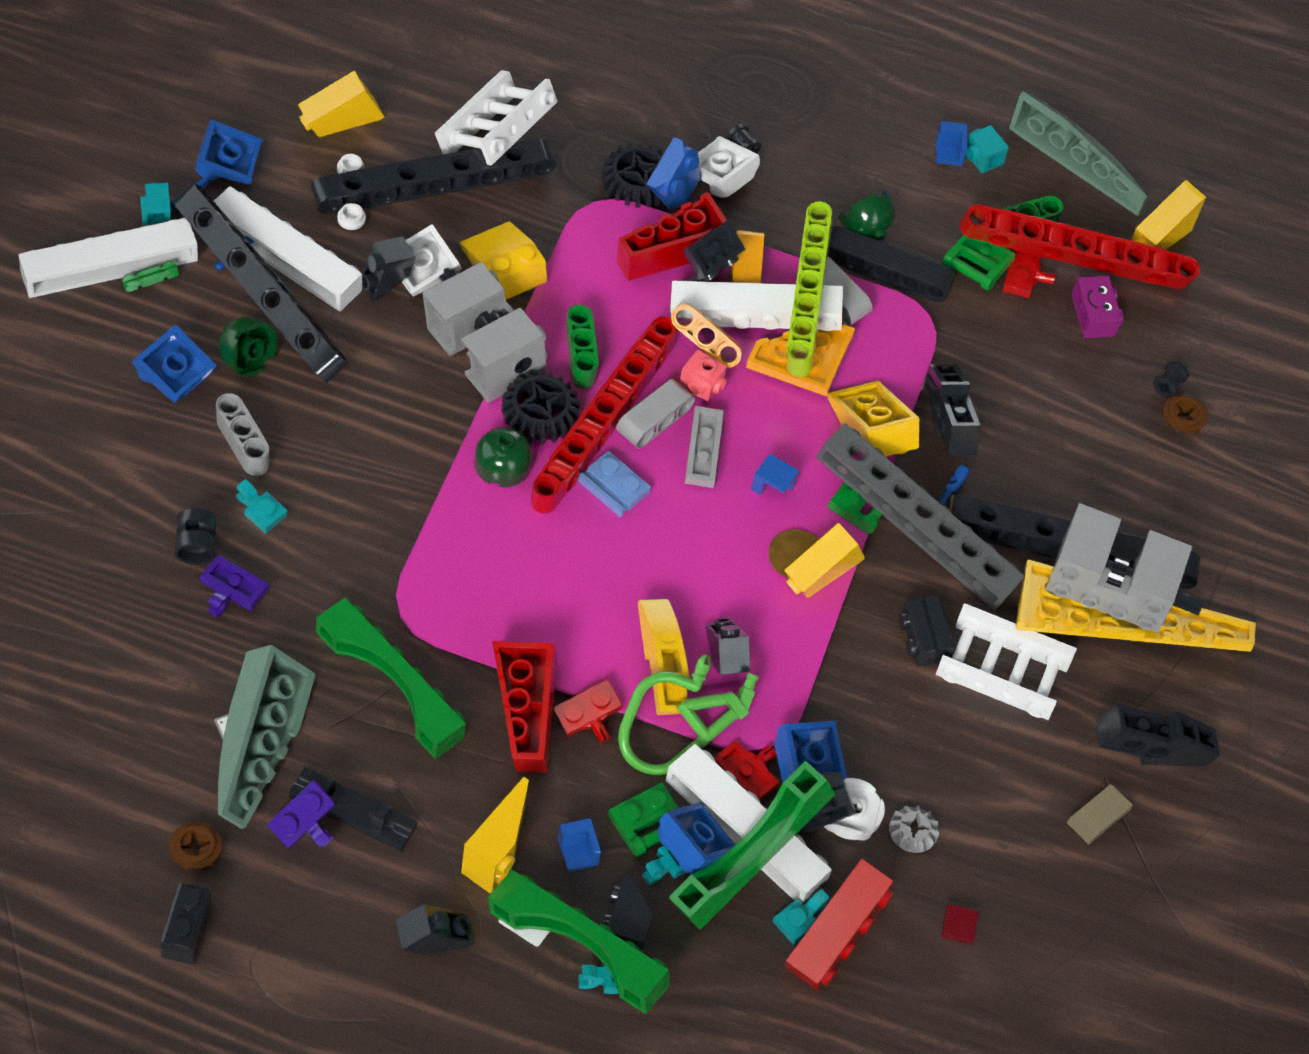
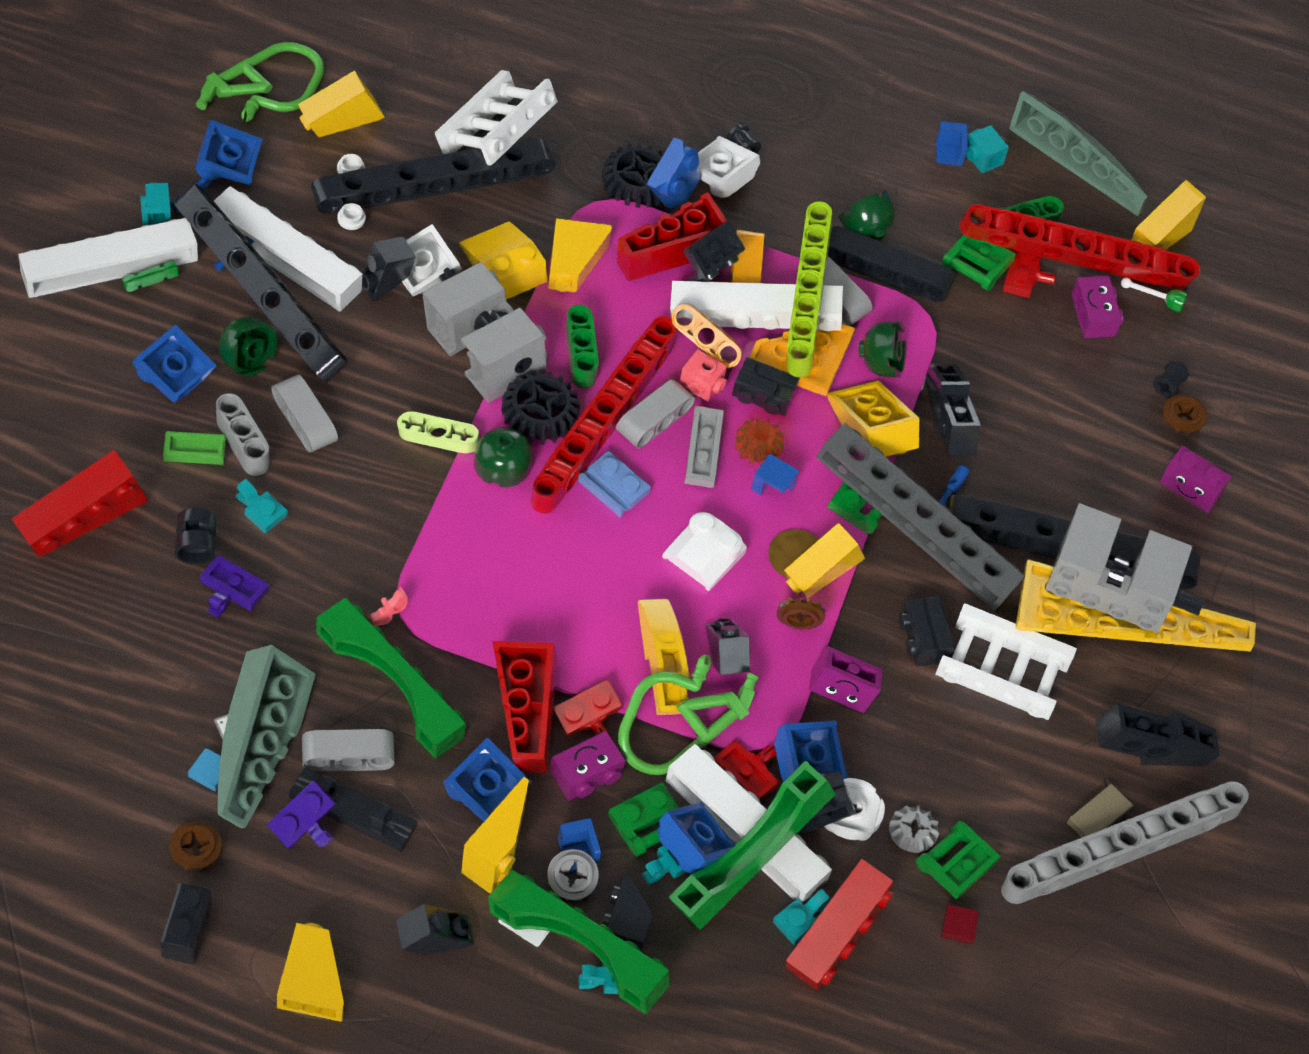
none -> red wedge [12,450,148,557]
none -> bright green tile [163,431,226,465]
none -> dark azure tile [188,748,221,792]
none -> bright green piece [196,42,325,122]
none -> light grey beam [271,374,338,453]
none -> yellow slope [277,923,344,1022]
none -> light grey beam [302,729,395,772]
none -> coral piece [367,587,408,626]
none -> yellowish green beam [397,411,480,453]
none -> blue slope [442,737,532,822]
none -> light grey gear [547,849,599,901]
none -> yellow slope [548,219,612,292]
none -> magenta brick [550,731,625,801]
none -> white slope [662,512,747,591]
none -> black brick [732,357,800,416]
none -> clear orange gear [735,416,785,465]
none -> reddish brown gear [777,597,825,630]
none -> magenta brick [809,646,883,713]
none -> dark green cylinder [859,321,906,378]
none -> green plate [916,821,1001,900]
none -> light grey beam [1001,781,1249,904]
none -> hinge [1121,277,1188,313]
none -> magenta brick [1160,446,1232,513]

